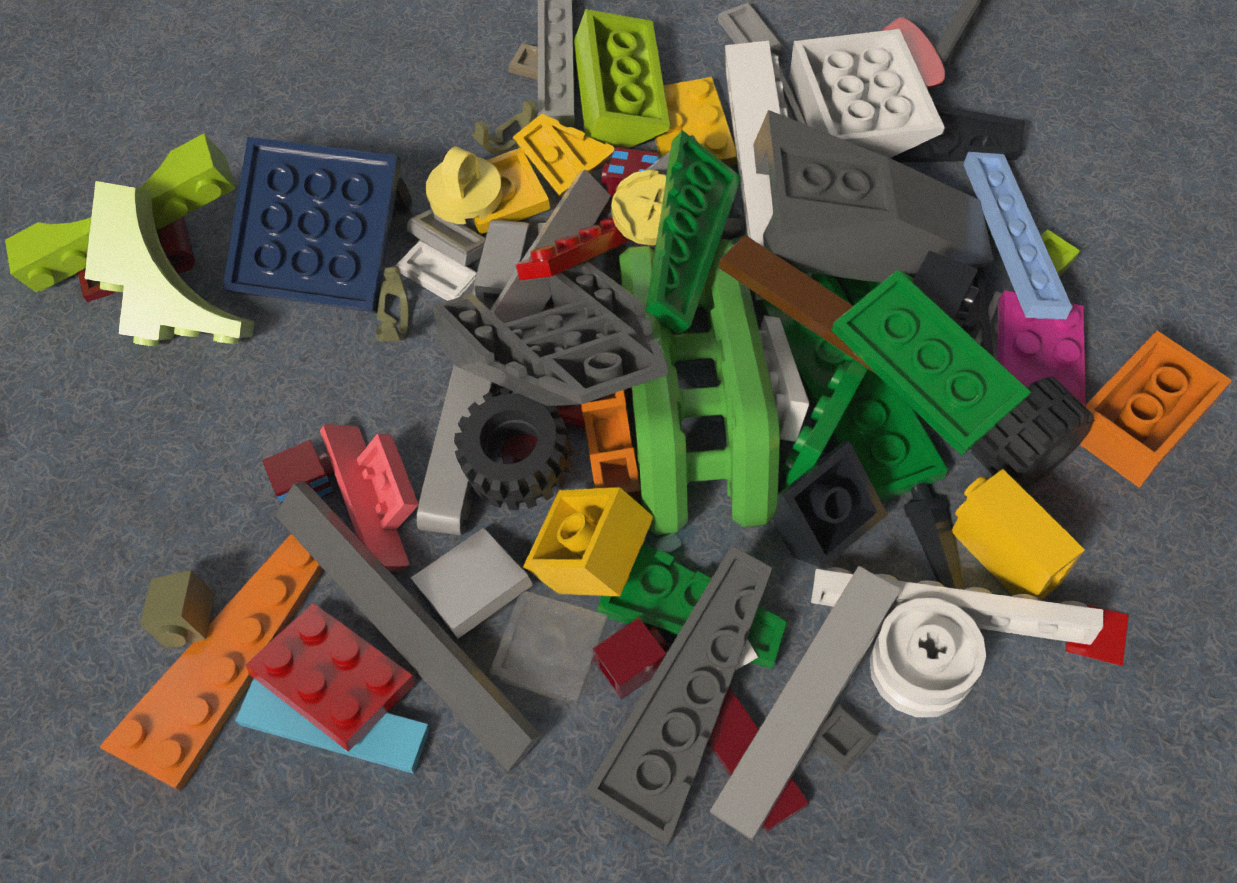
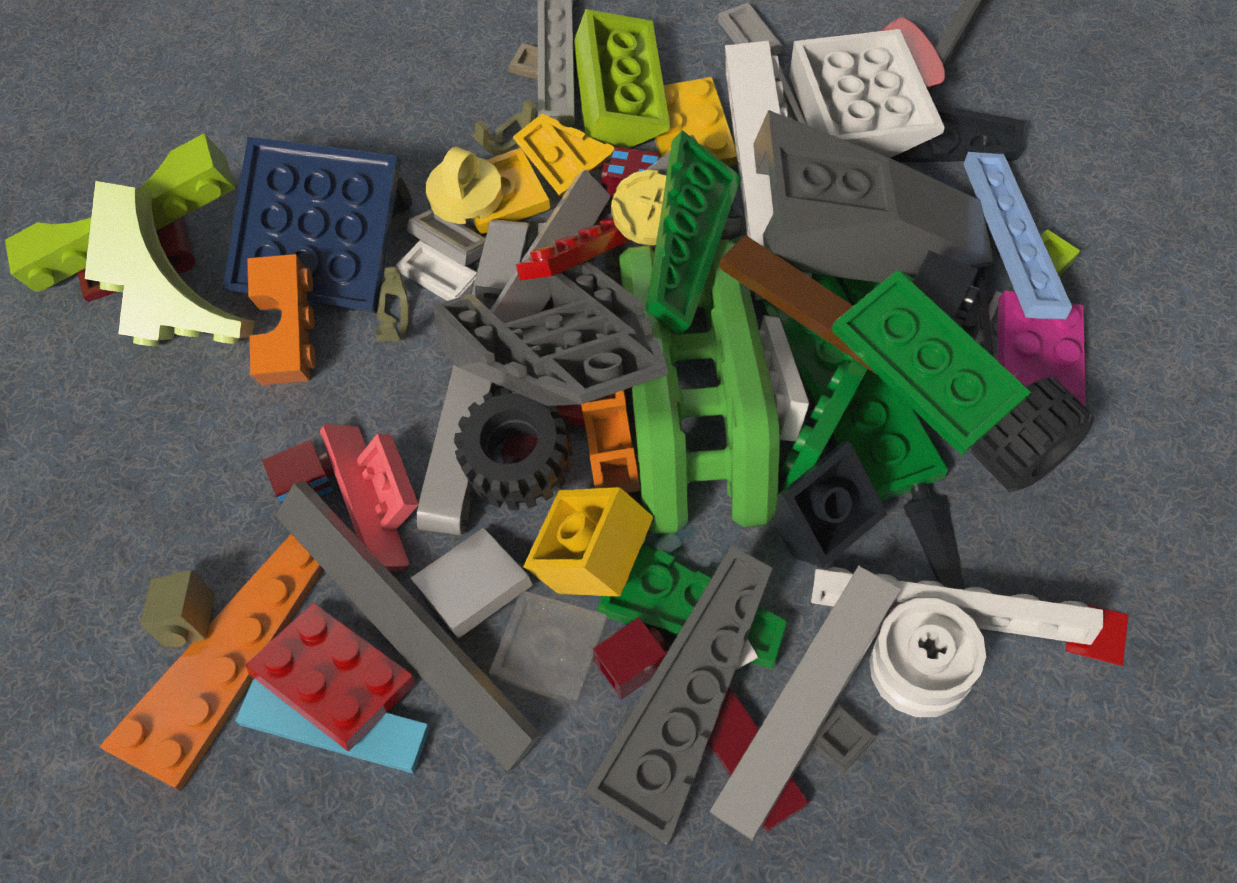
yellow brick [952,469,1085,601] -> none
orange brick [1079,330,1232,488] -> none
none -> orange arch [247,254,316,385]

